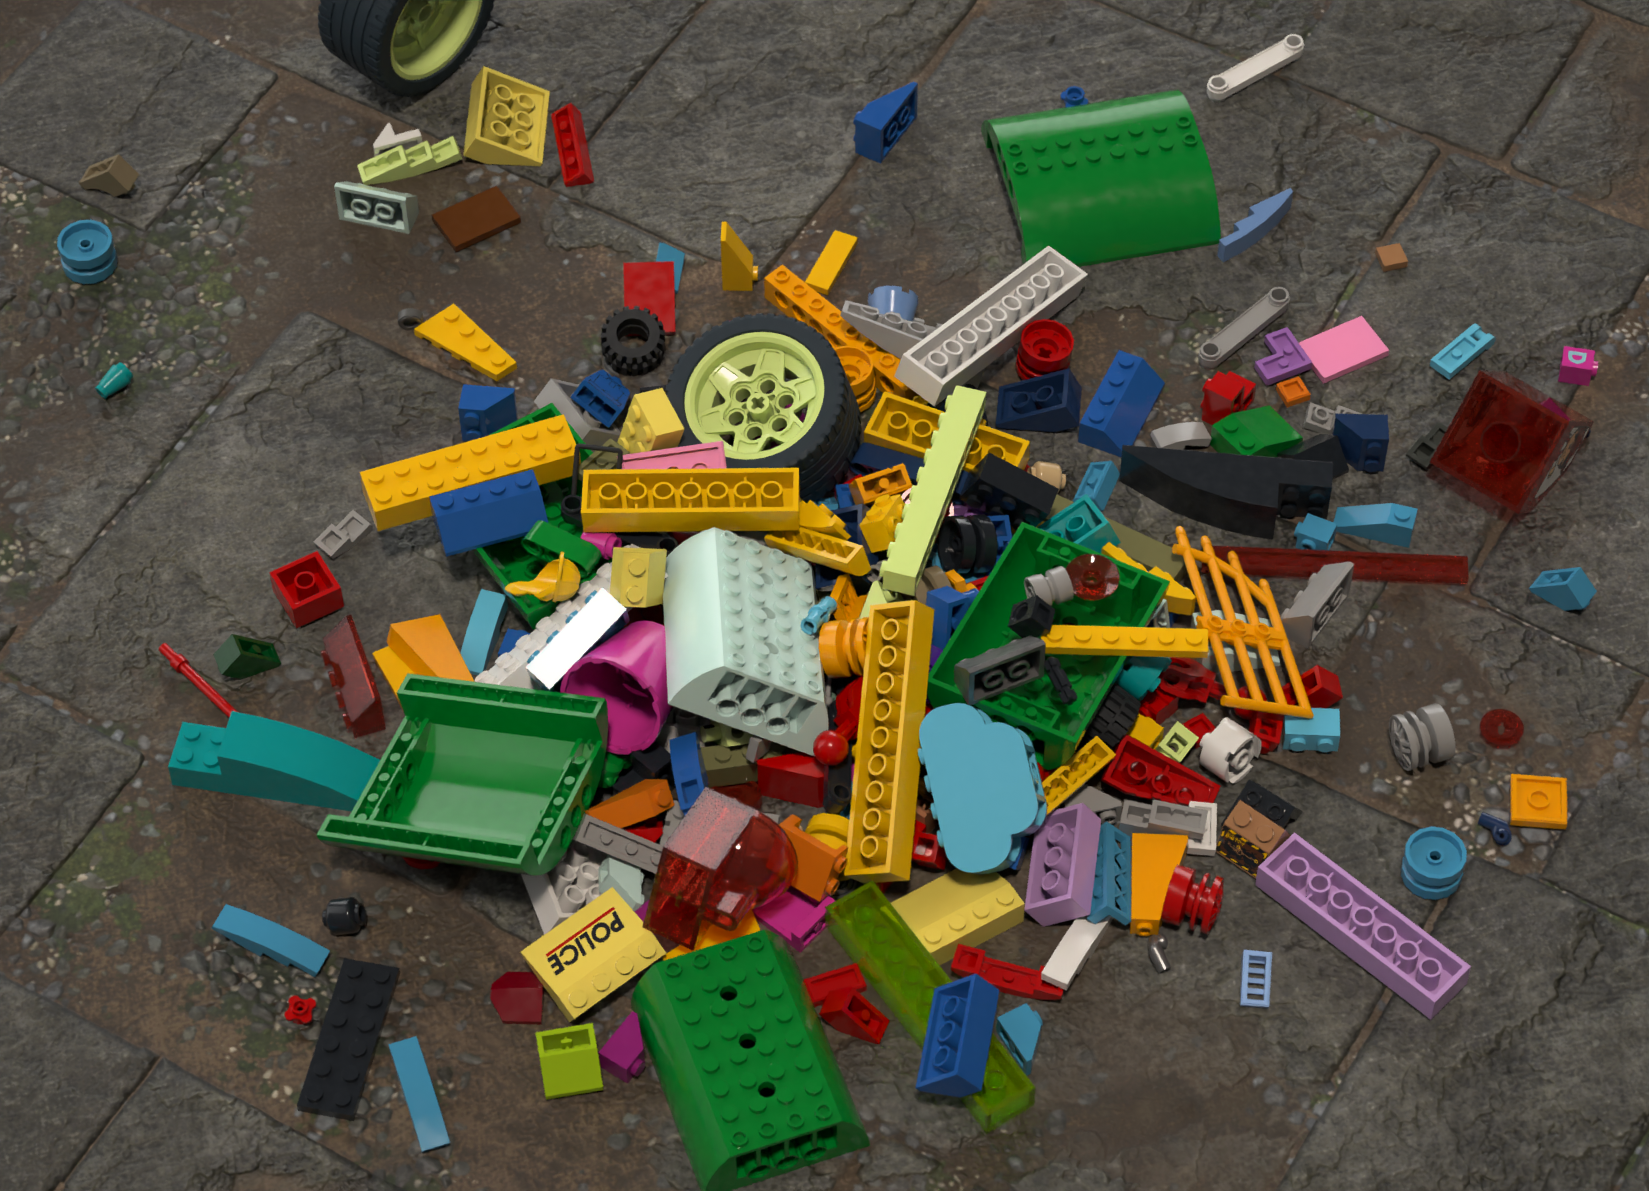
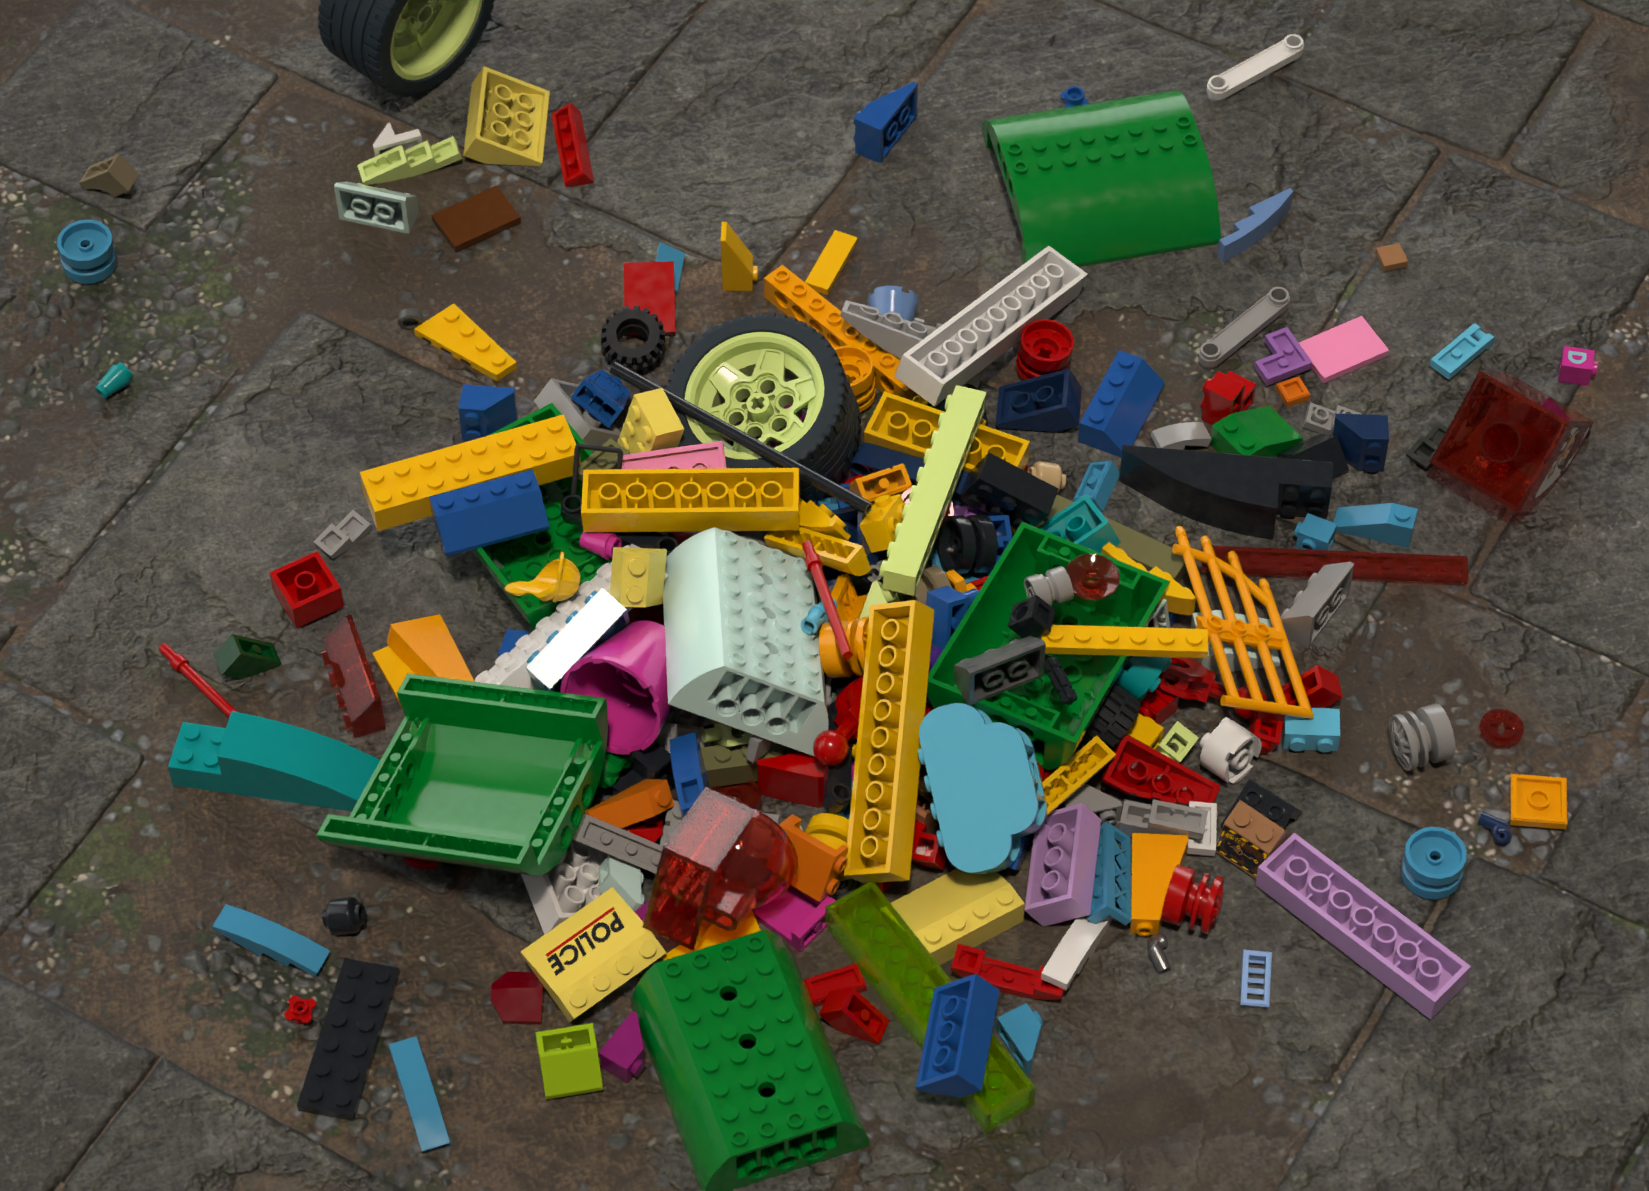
medium azure slope [460,589,508,676] -> none
green beam [521,520,602,578] -> none
red tile [1182,713,1215,749] -> none
dark azure slope [1529,567,1597,611] -> none
none -> black piece [610,362,873,515]
none -> red bar [802,541,853,660]

